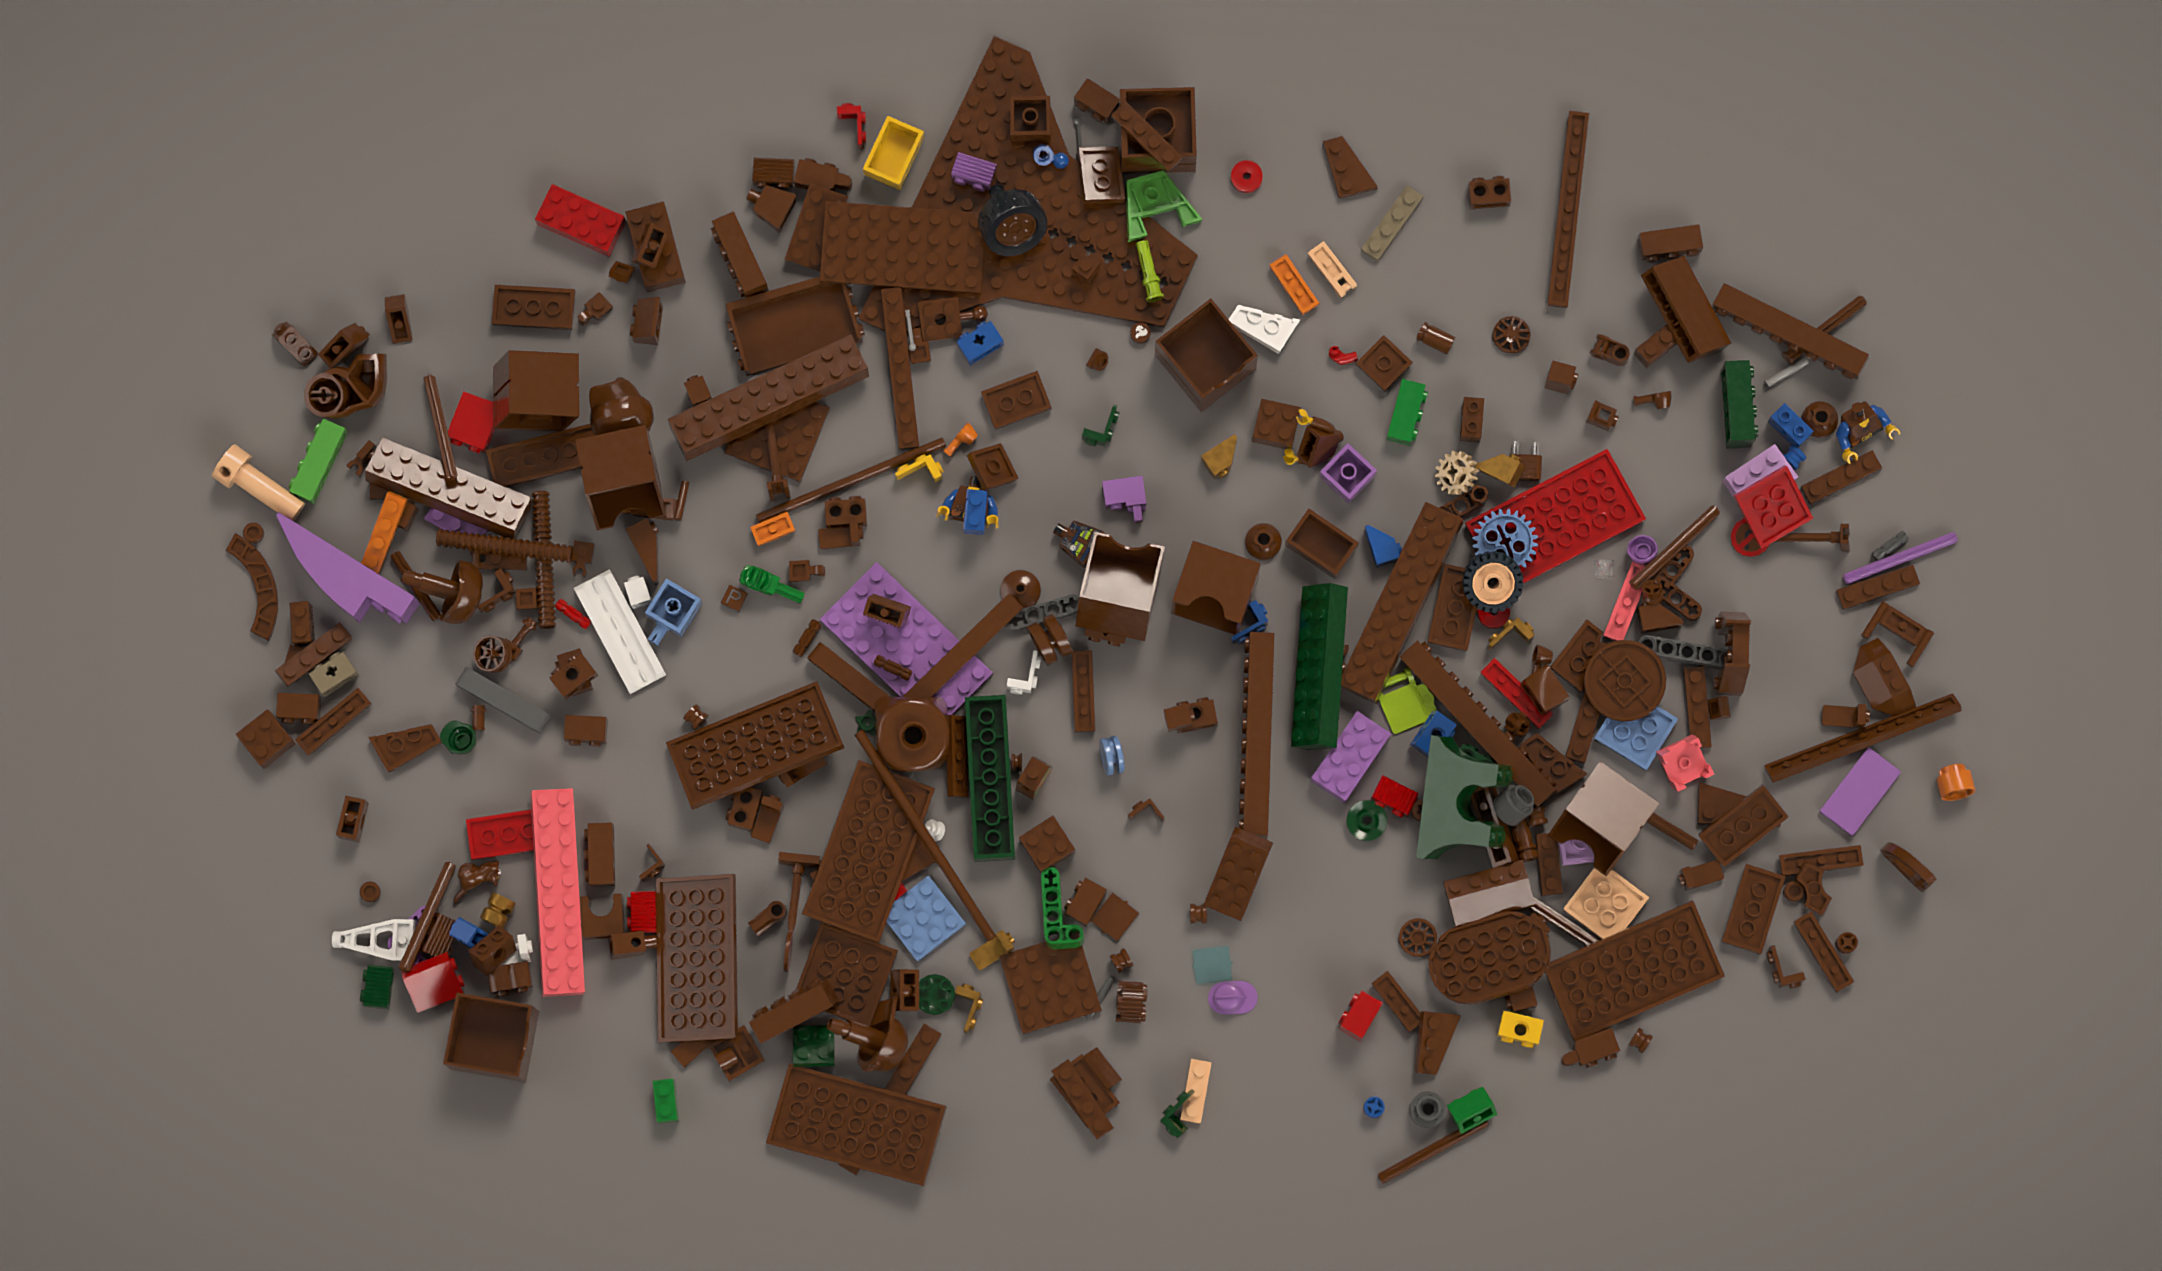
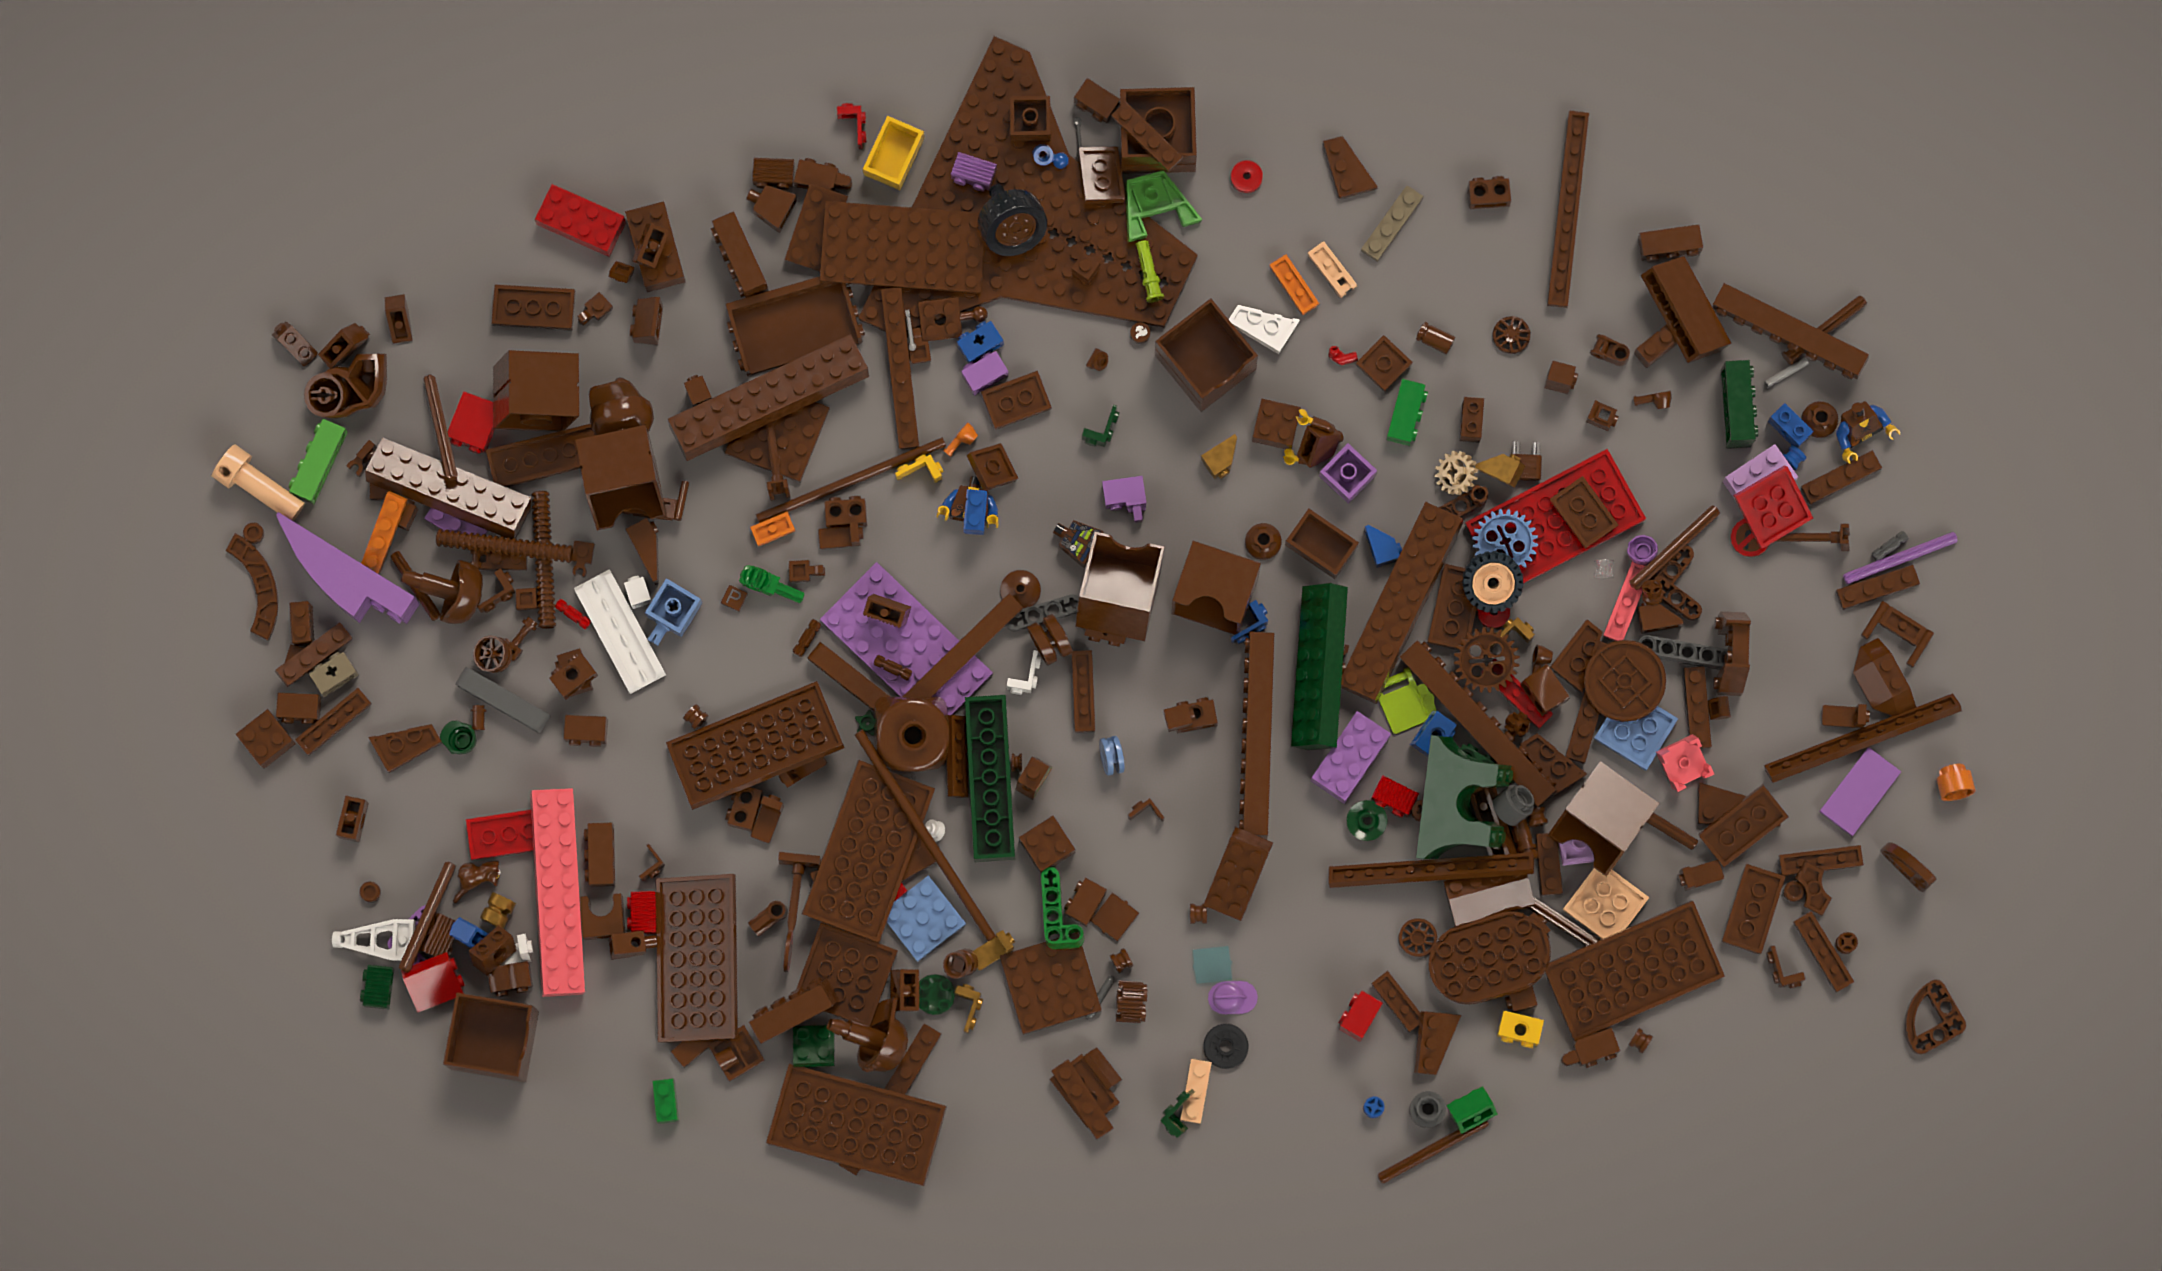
none -> reddish brown wheel [943,949,978,979]
none -> medium lavender brick [961,351,1009,396]
none -> black wheel [1203,1024,1249,1069]
none -> reddish brown plate [1329,852,1534,888]
none -> reddish brown gear [1454,627,1520,693]
none -> reddish brown plate [1549,476,1618,549]
none -> reddish brown beam [1905,980,1966,1055]

